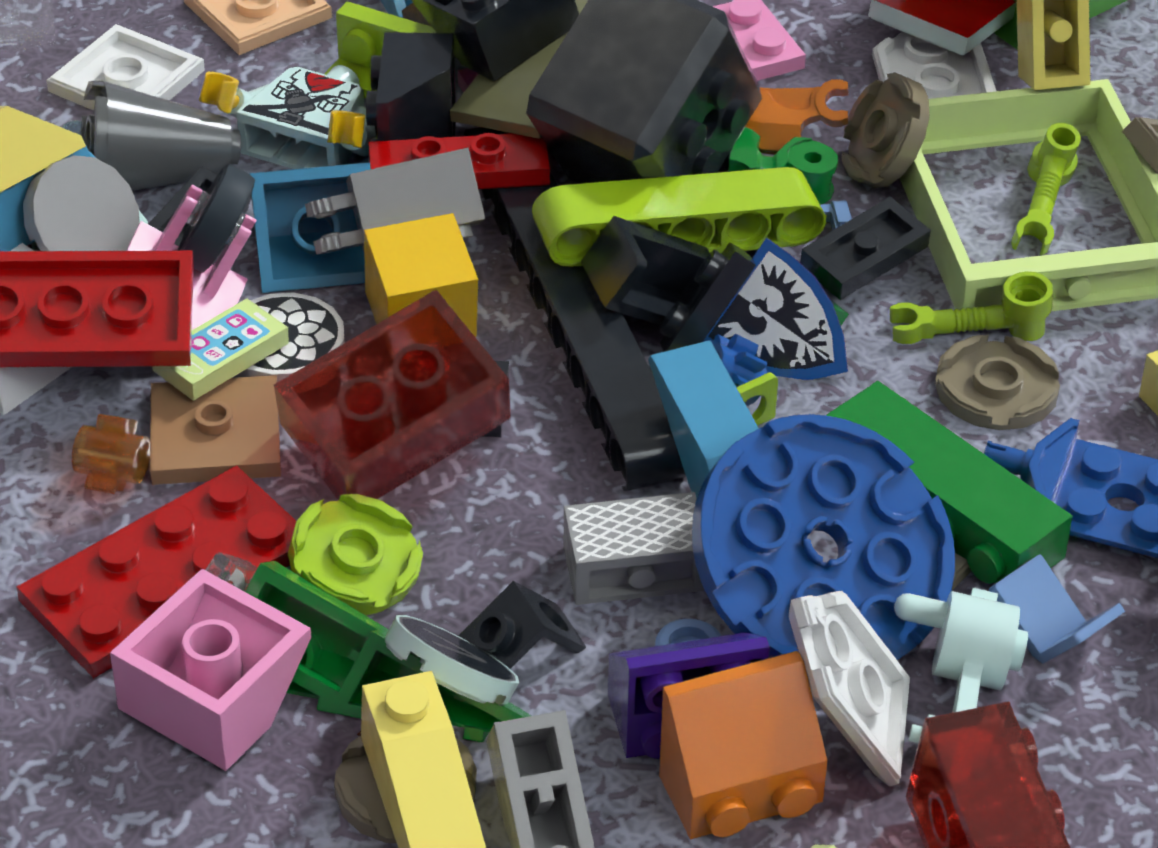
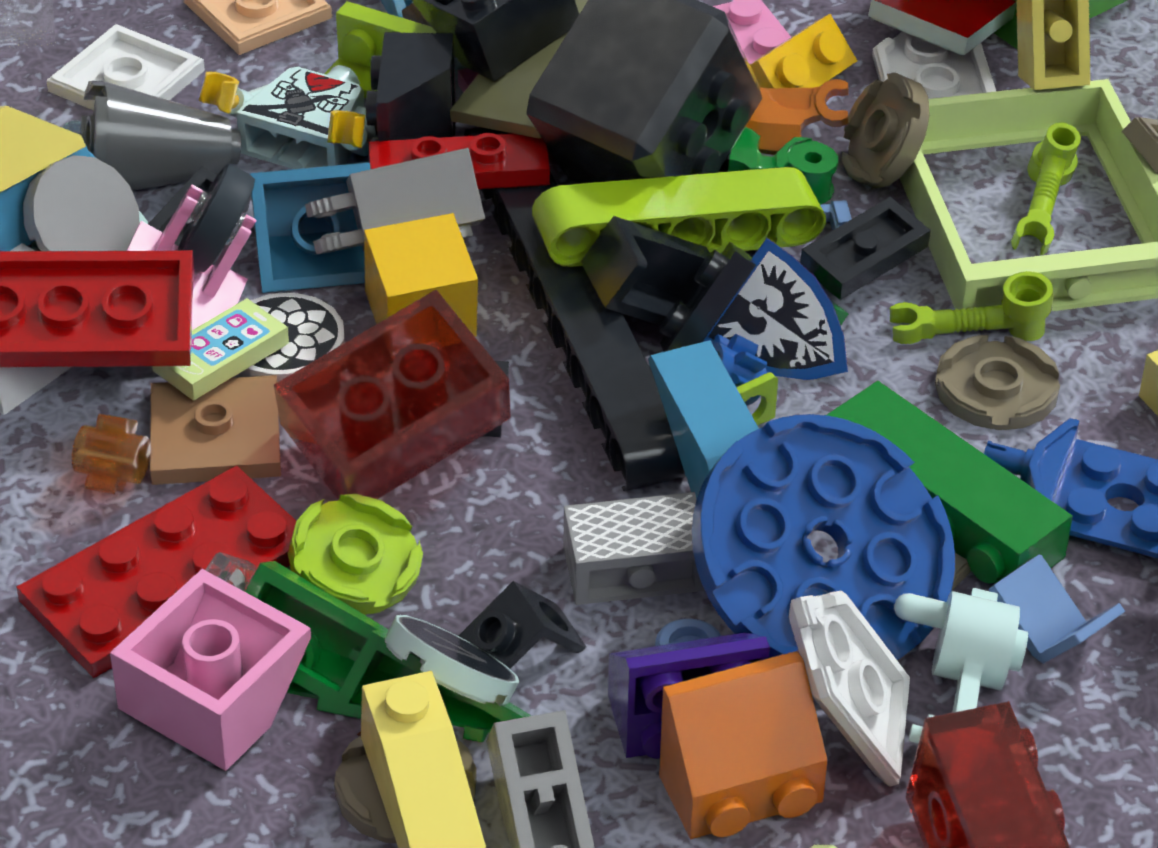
none -> yellow plate [750,14,858,88]

